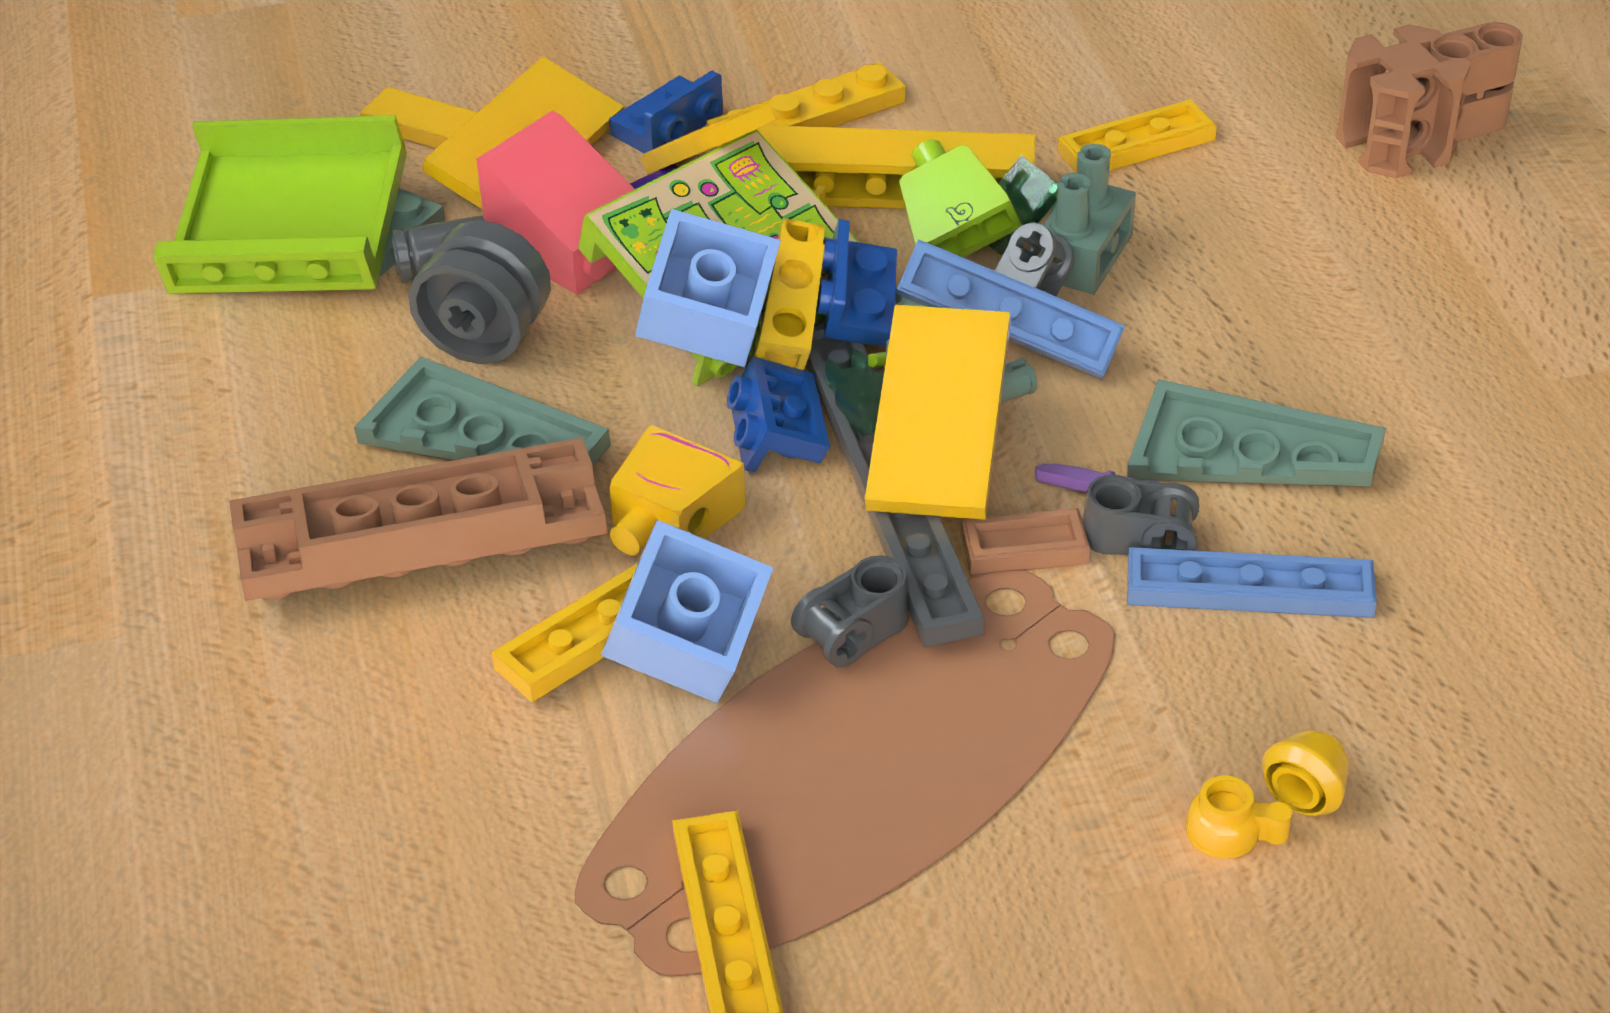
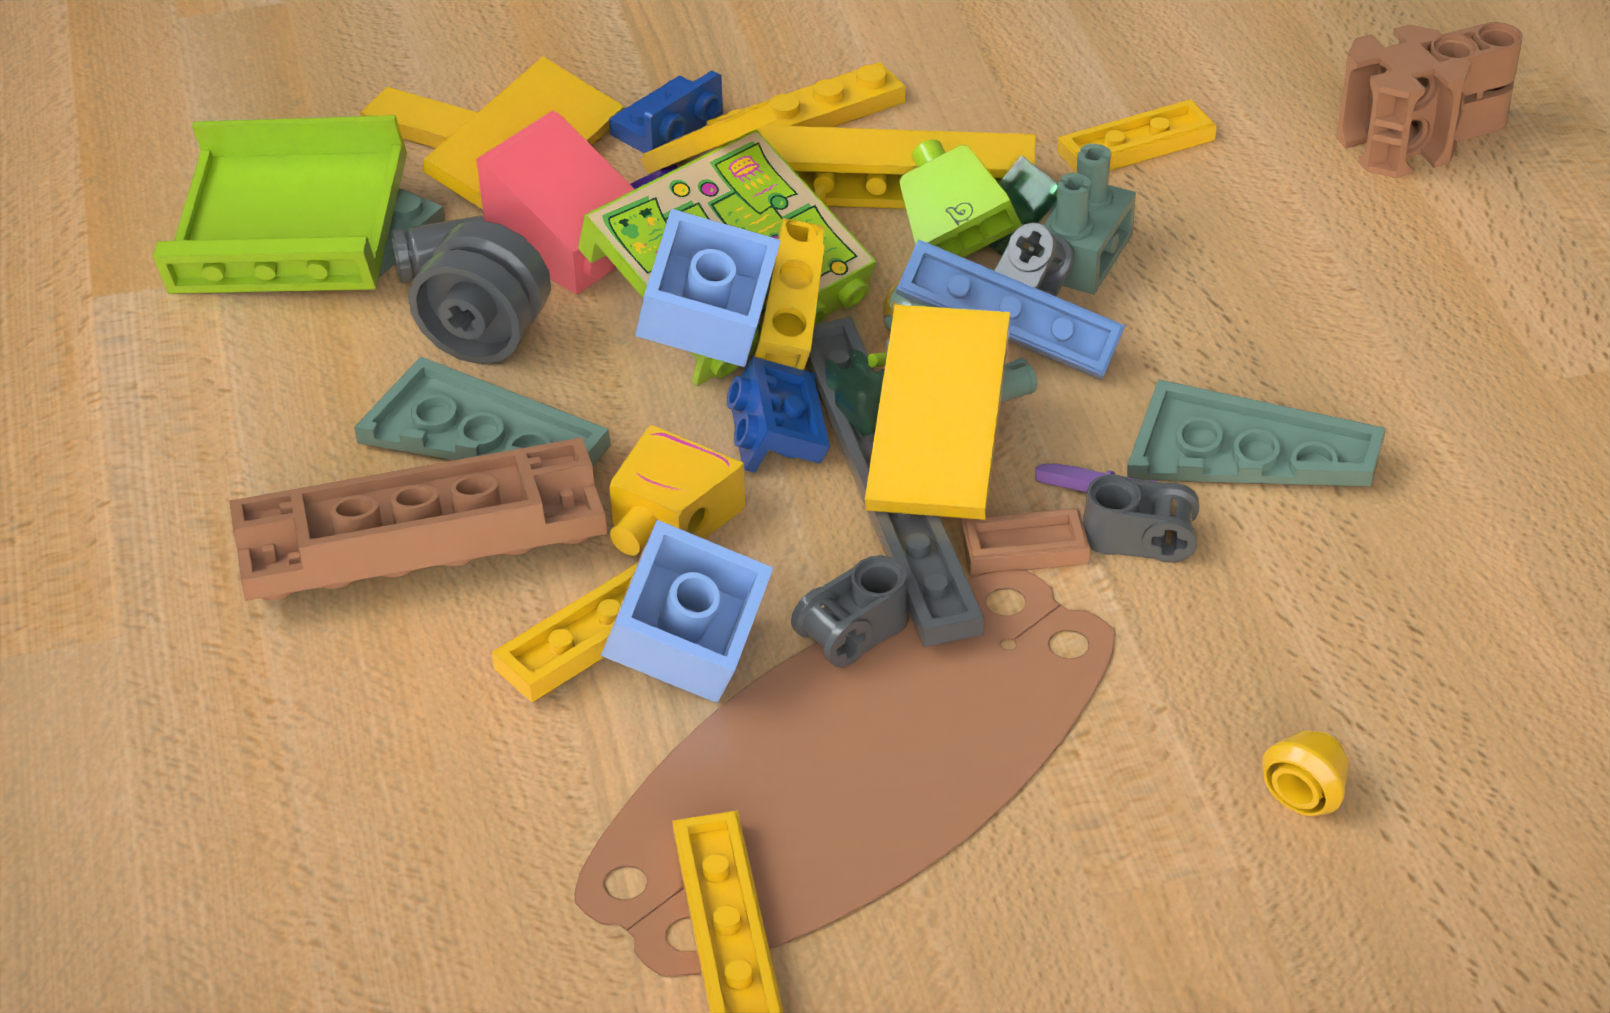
blue bracket [816,219,897,347] -> none
medium blue tile [1127,547,1377,618] -> none
yellow piece [1185,775,1293,859] -> none

